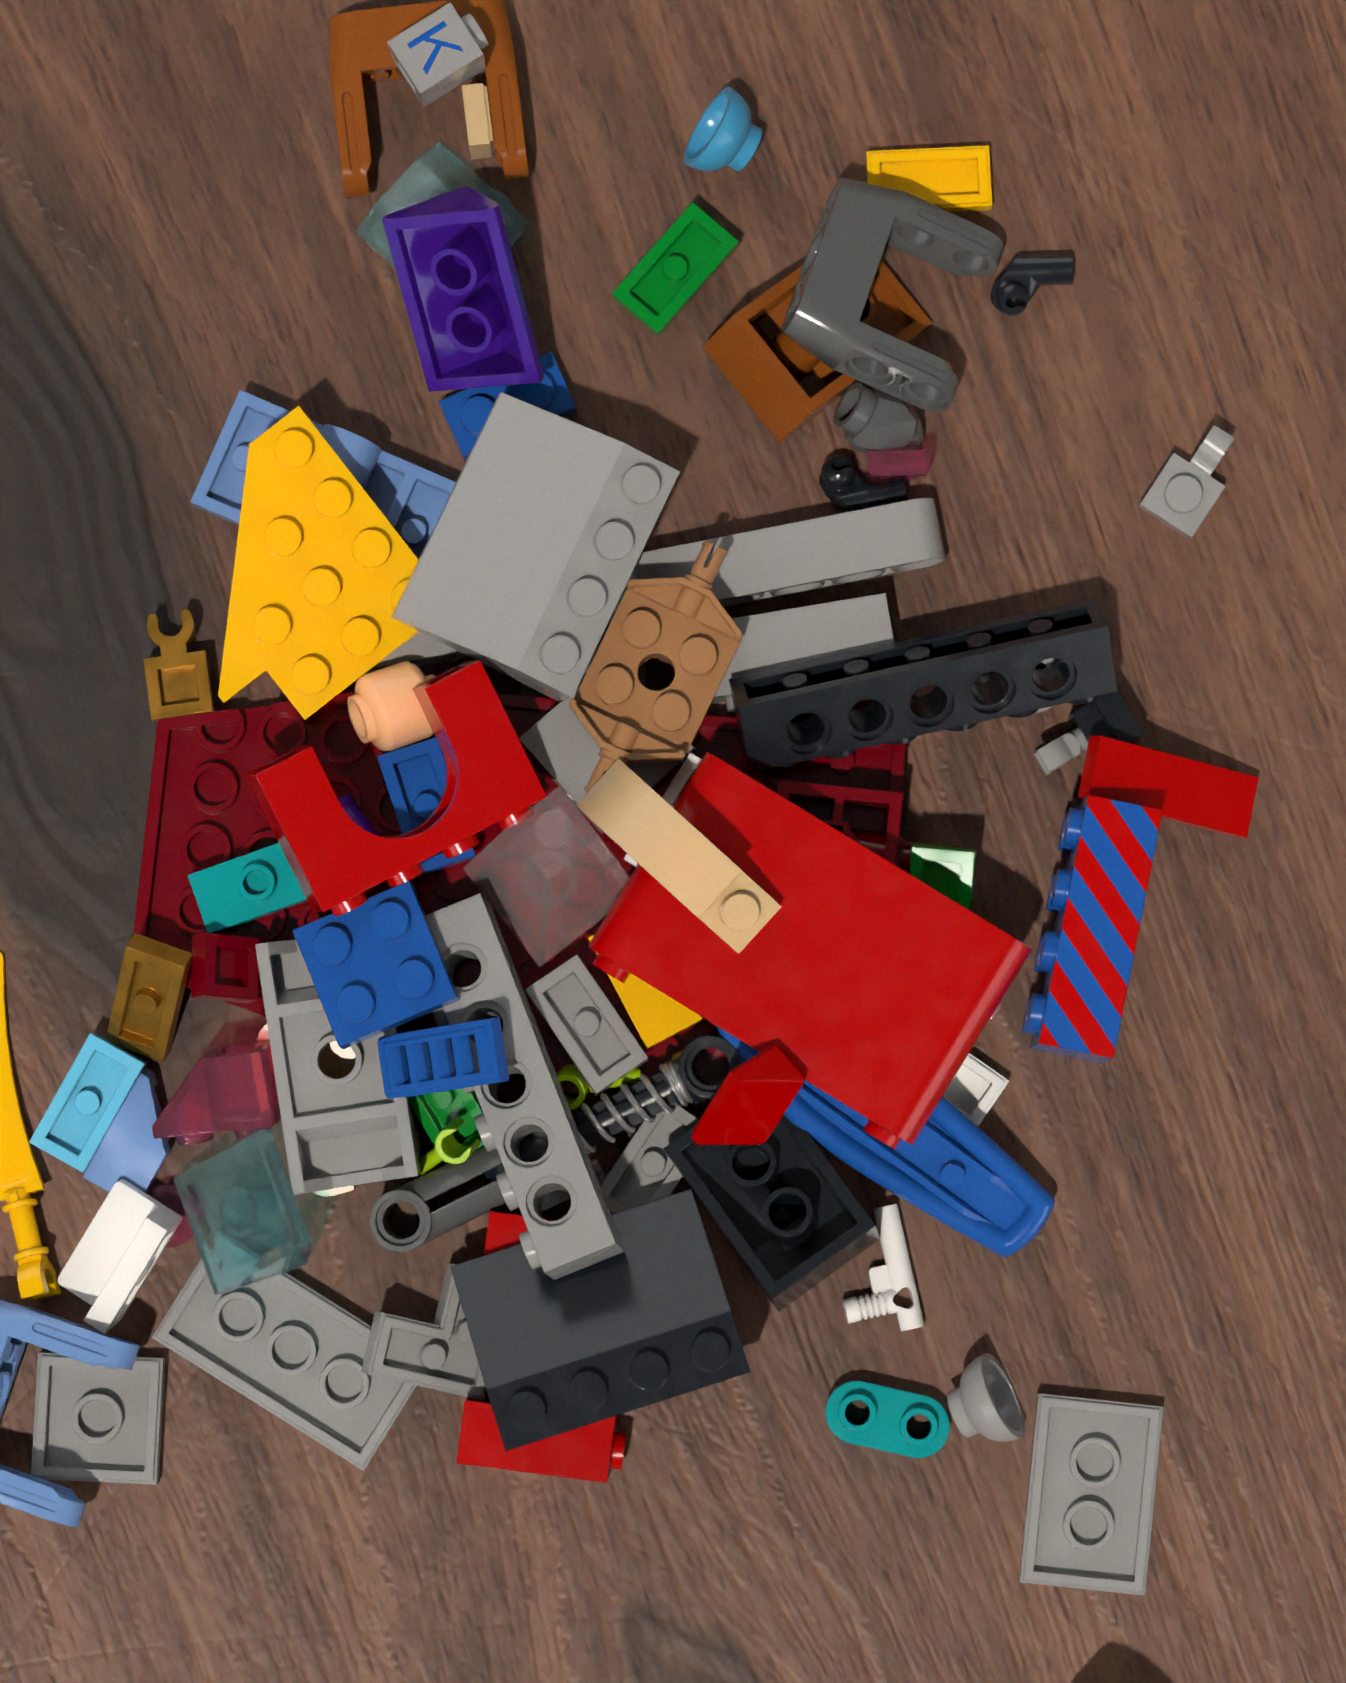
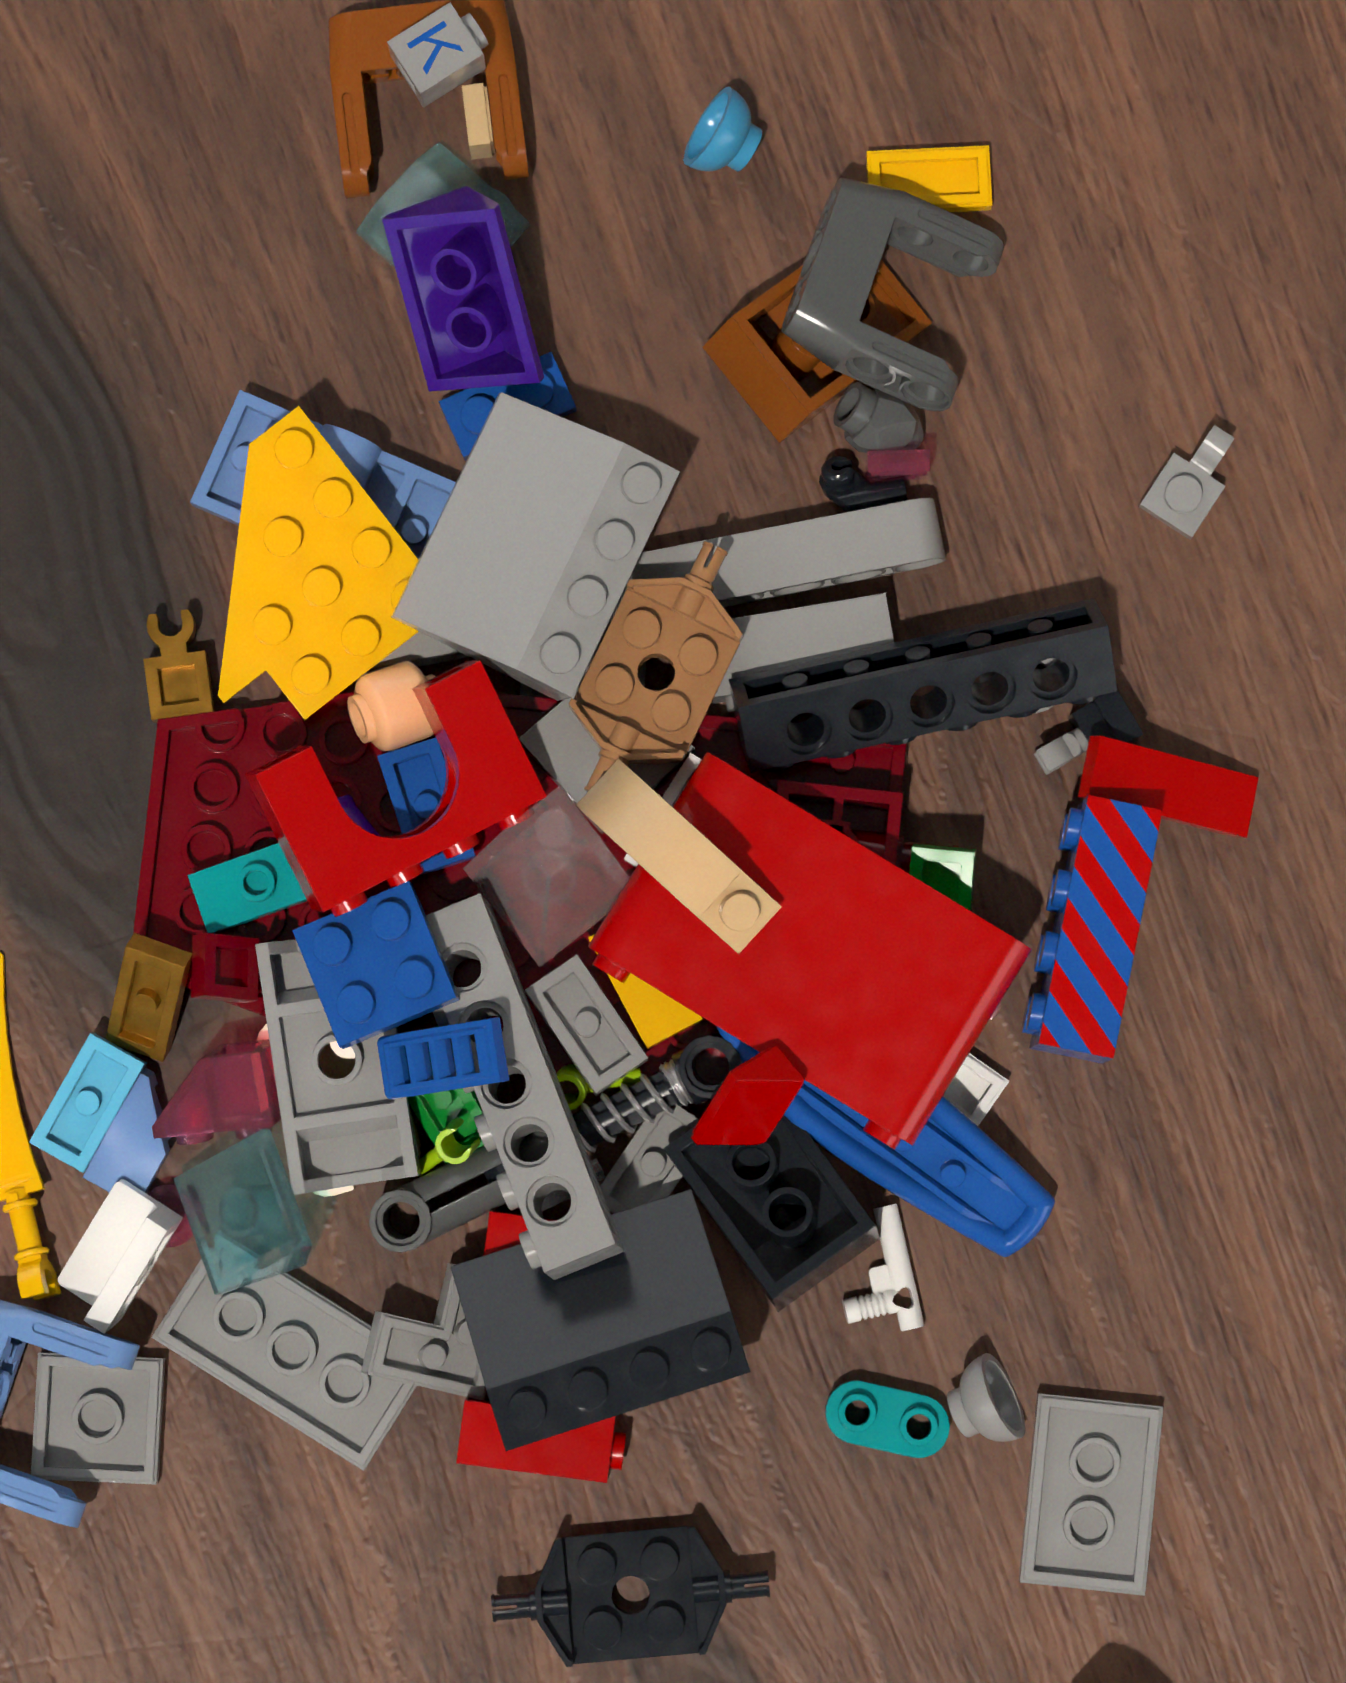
green plate [611,202,739,338] -> none
black arm [990,254,1073,316] -> none
none -> black plate [491,1525,770,1667]

